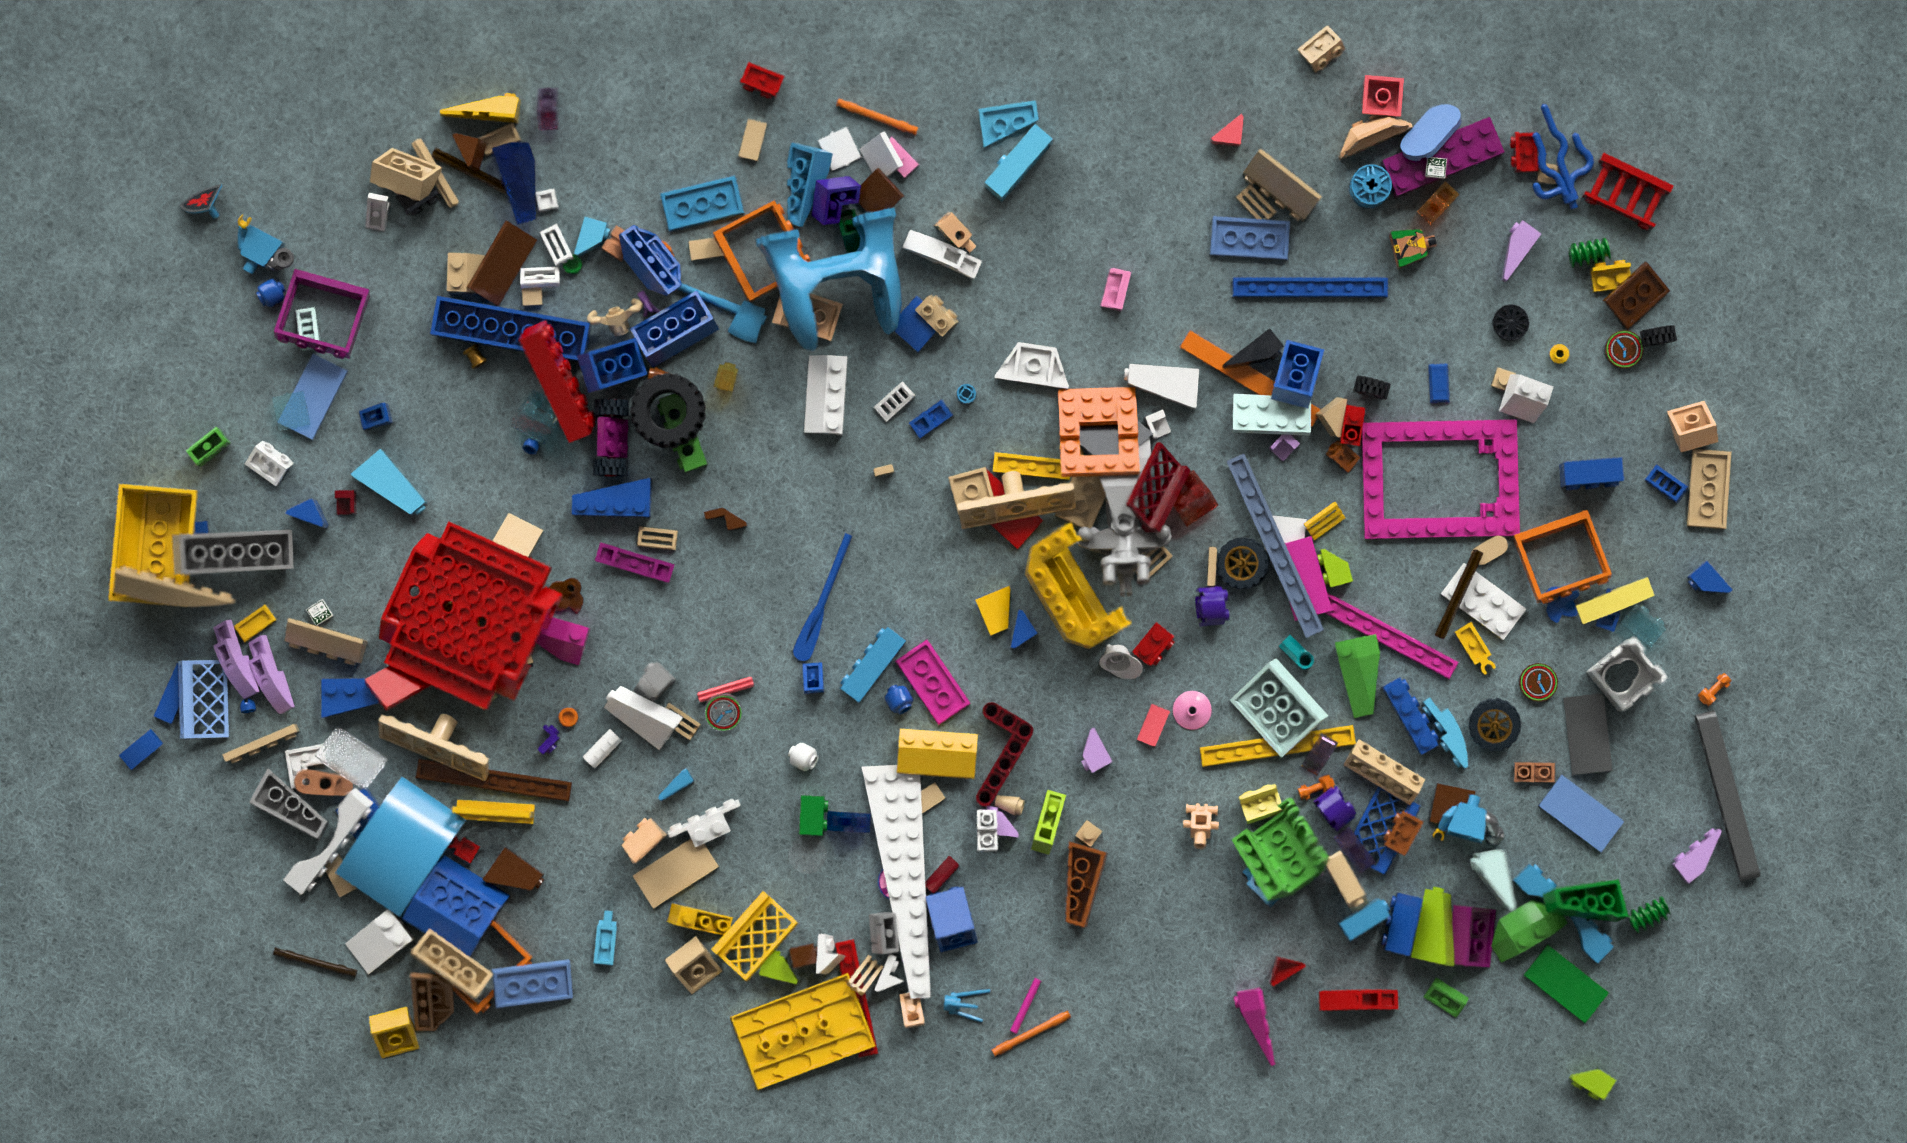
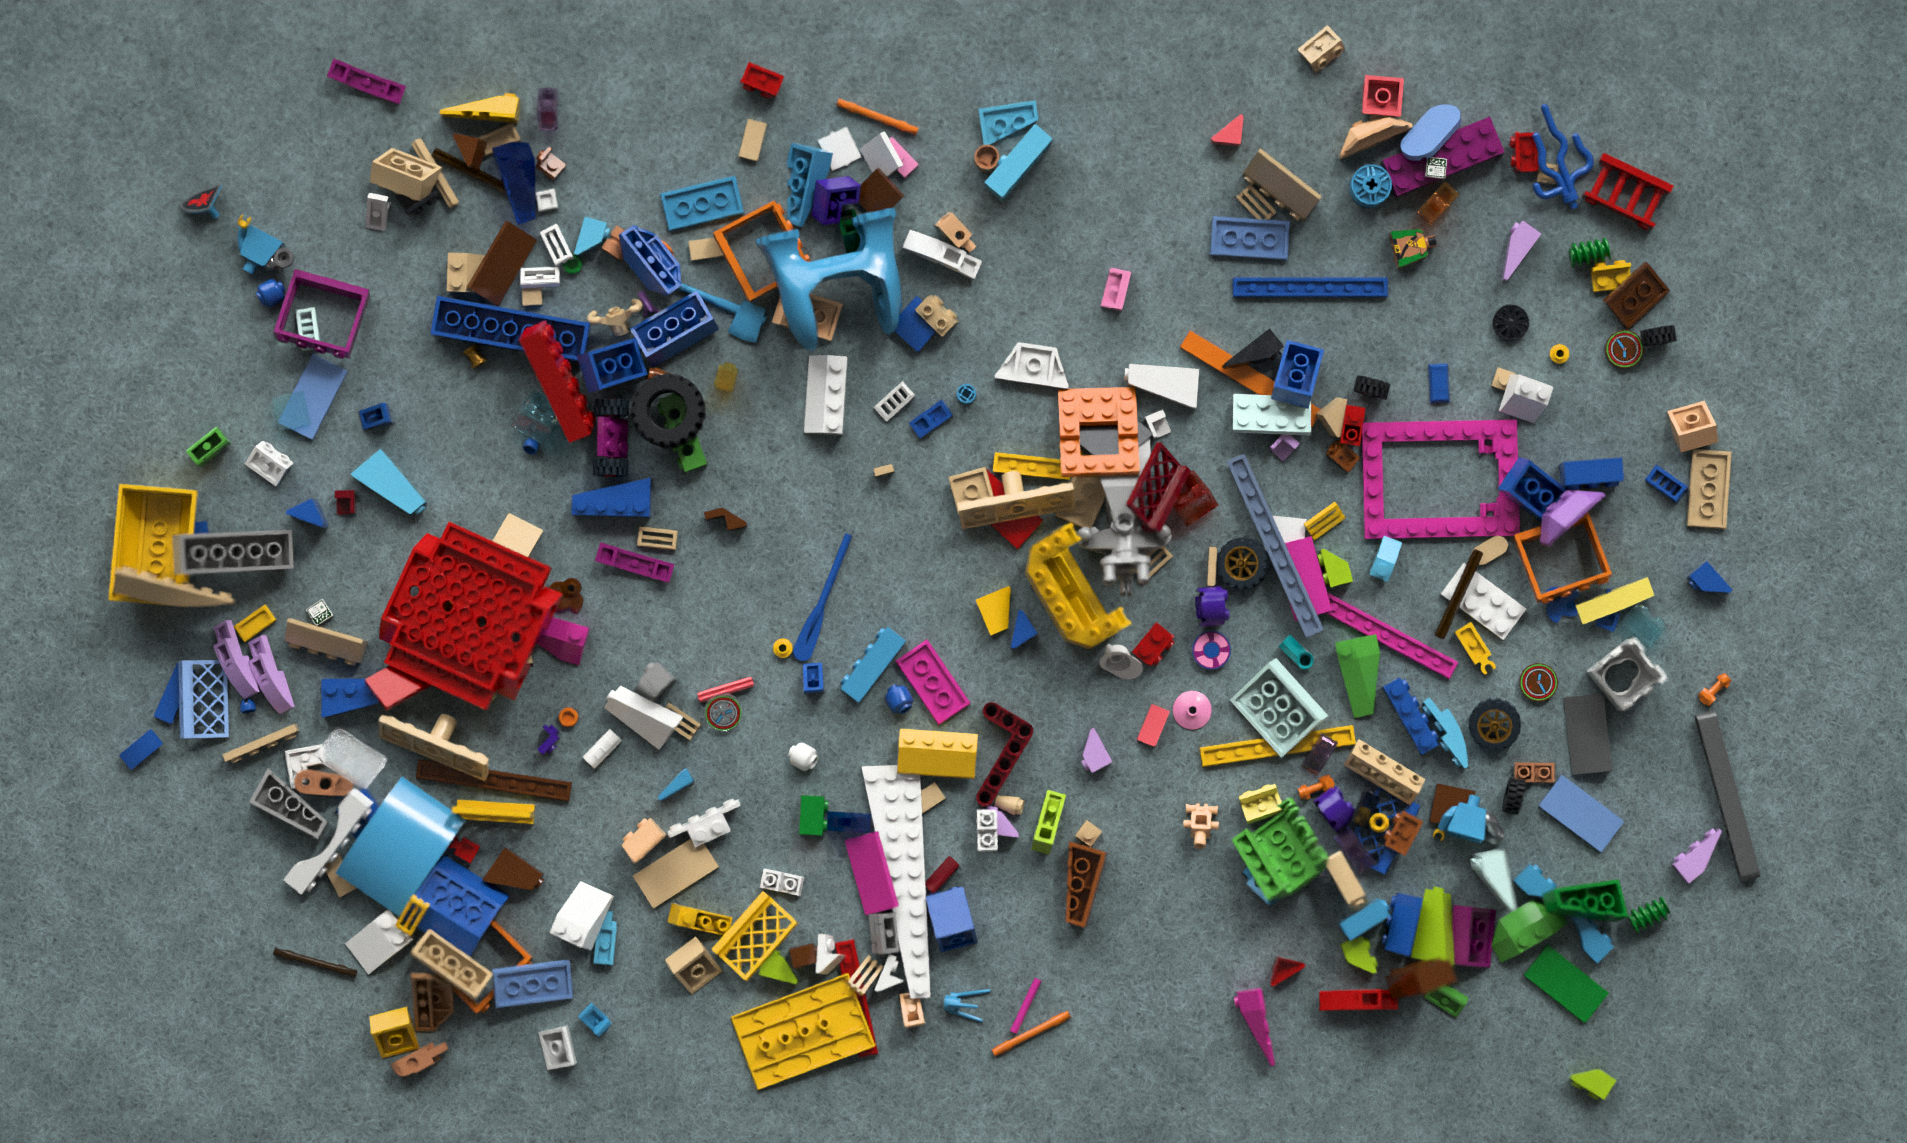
none -> magenta slope [327,58,406,104]
none -> nougat piece [390,1042,449,1076]
none -> yellow tile [395,894,430,937]
none -> bracket [535,146,566,181]
none -> white slope [539,1025,577,1070]
none -> white slope [550,881,614,950]
none -> dark azure bracket [578,1002,611,1037]
none -> white slope [760,868,805,896]
none -> yellow plate [773,638,793,658]
none -> dark pink tile [845,831,899,915]
none -> nougat wheel [974,145,1000,173]
none -> tile [1192,631,1231,669]
none -> lime slope [1340,935,1378,974]
none -> black piece [1351,789,1380,829]
none -> yellow plate [1369,813,1389,833]
none -> medium azure slope [1370,536,1402,582]
none -> reddish brown brick [1384,957,1456,998]
none -> blue brick [1498,457,1567,522]
none -> black tyre [1502,778,1526,815]
none -> medium lavender wedge [1540,490,1606,547]

